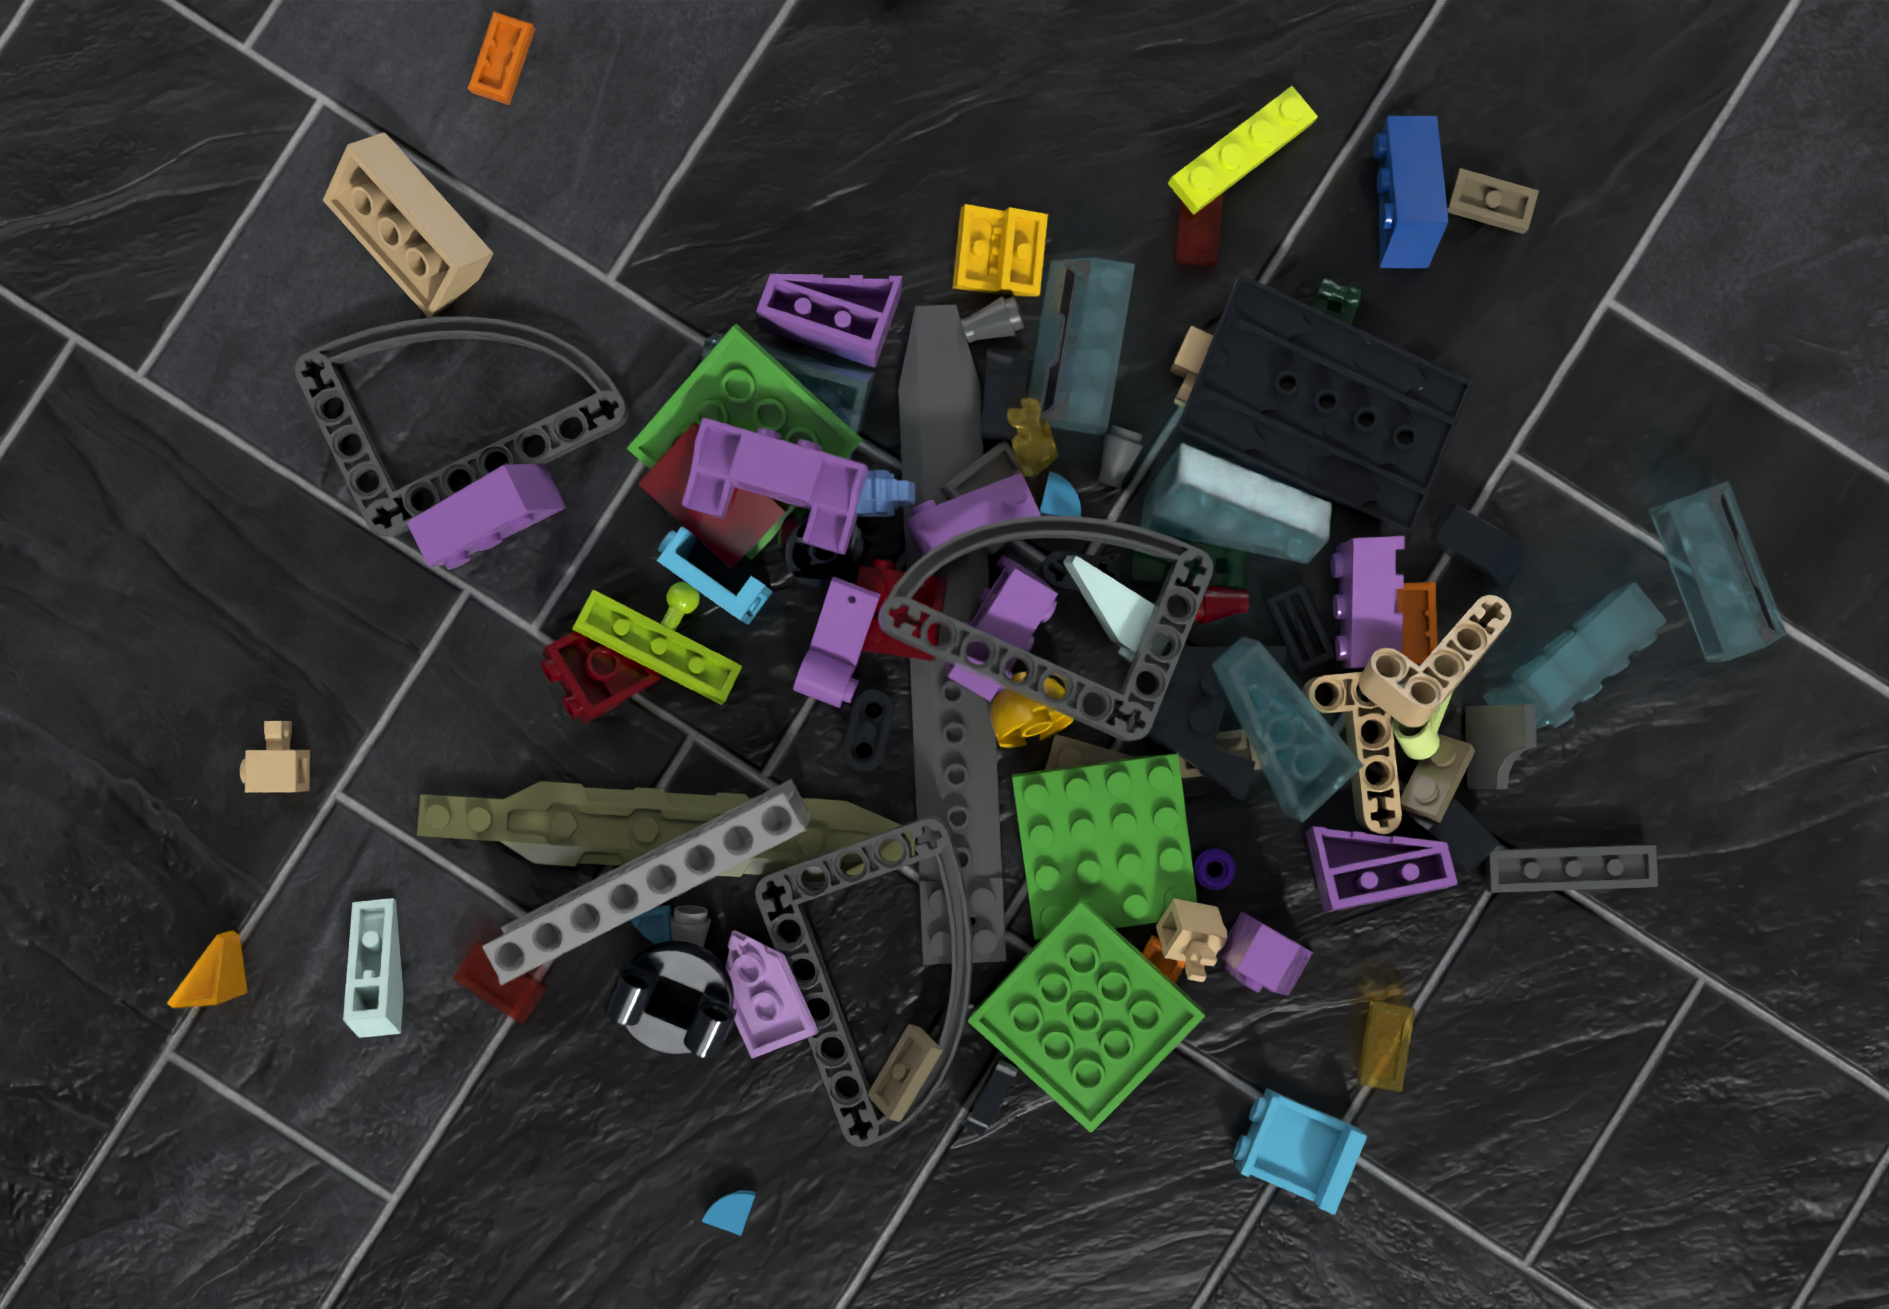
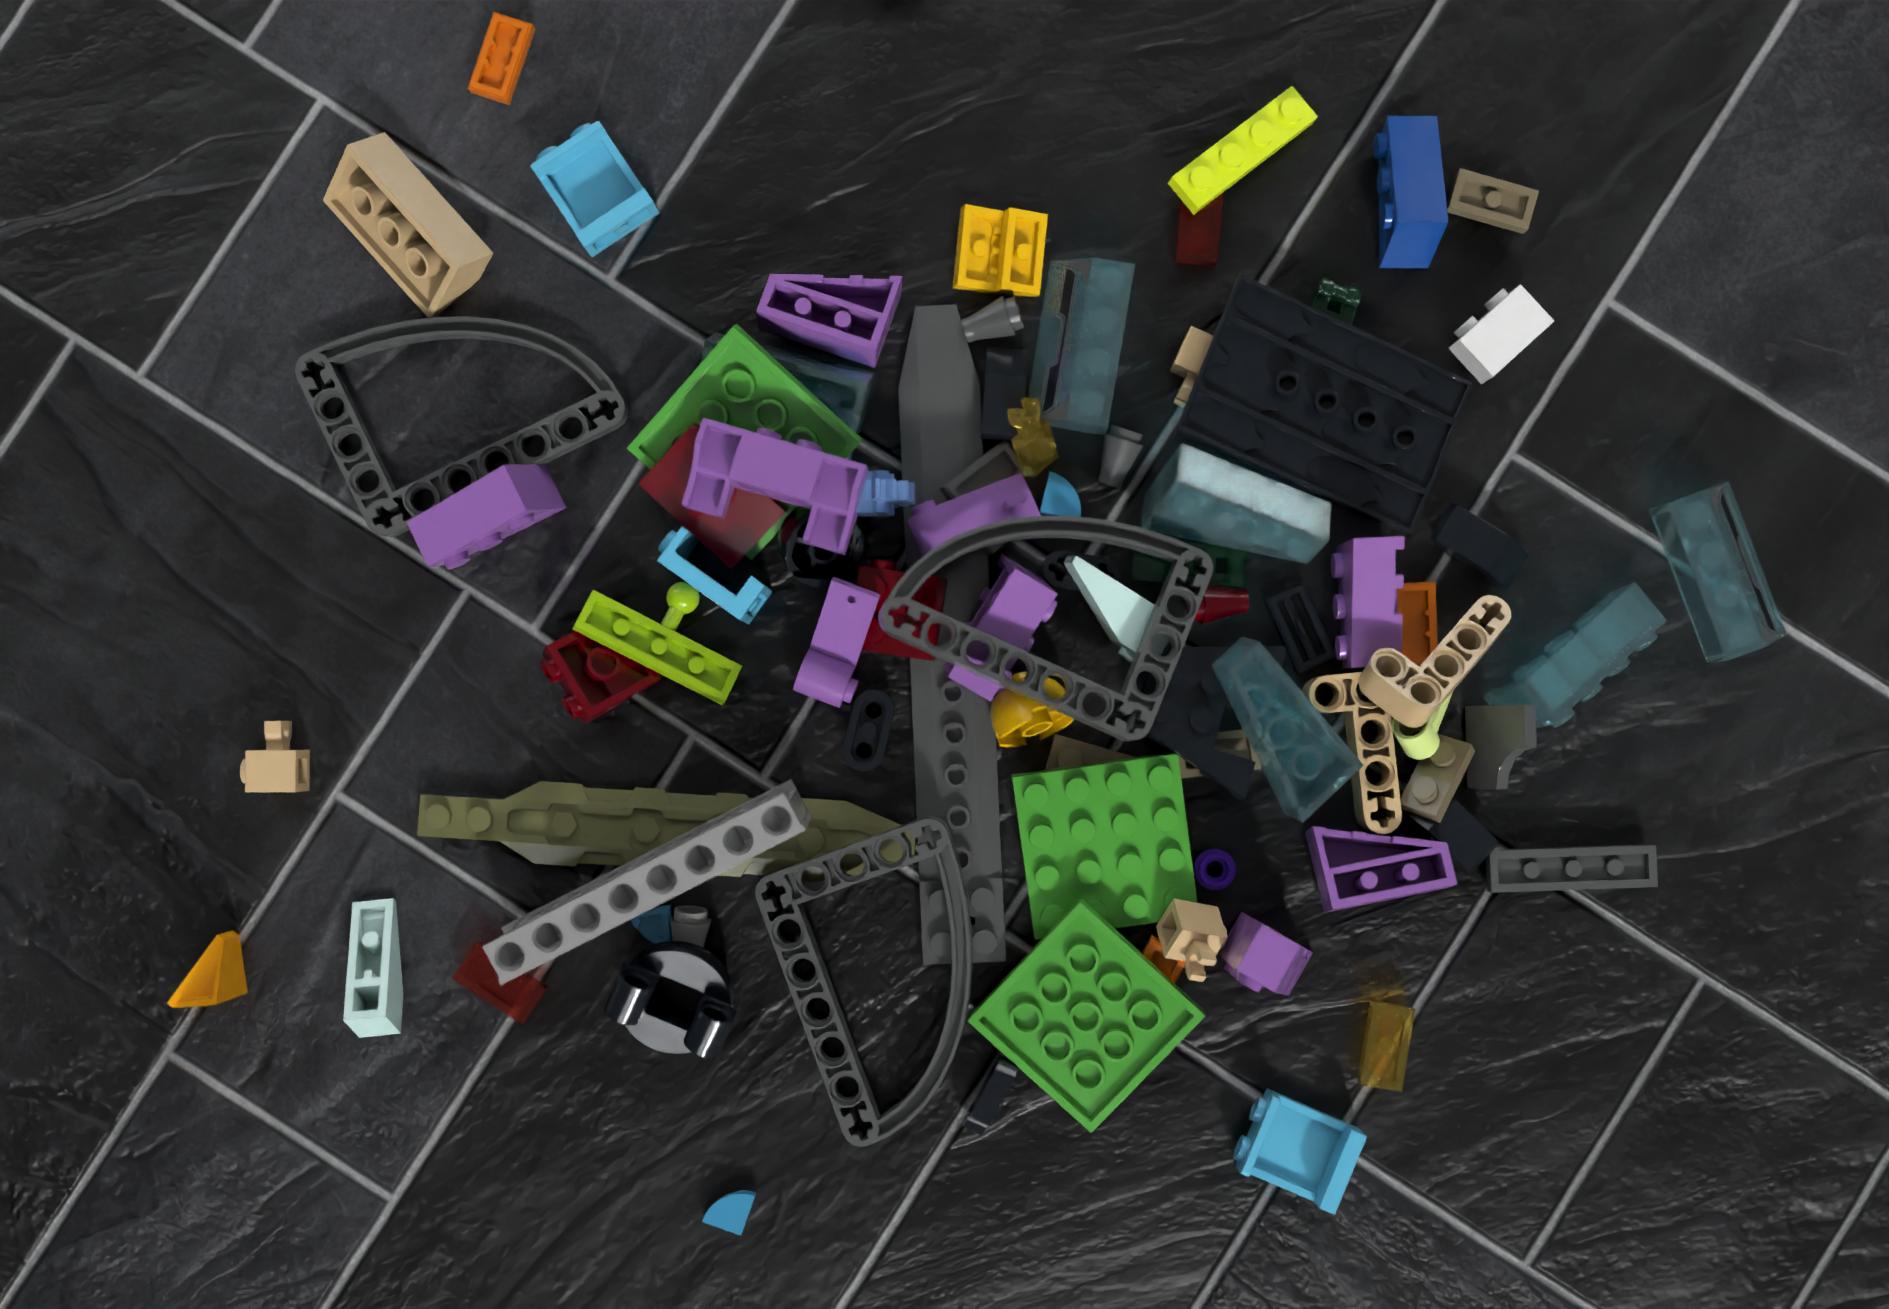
lavender tile [725,930,819,1058] -> none
dark tan plate [867,1024,943,1122] -> none
none -> medium azure panel [530,121,659,257]
none -> white brick [1448,284,1554,384]

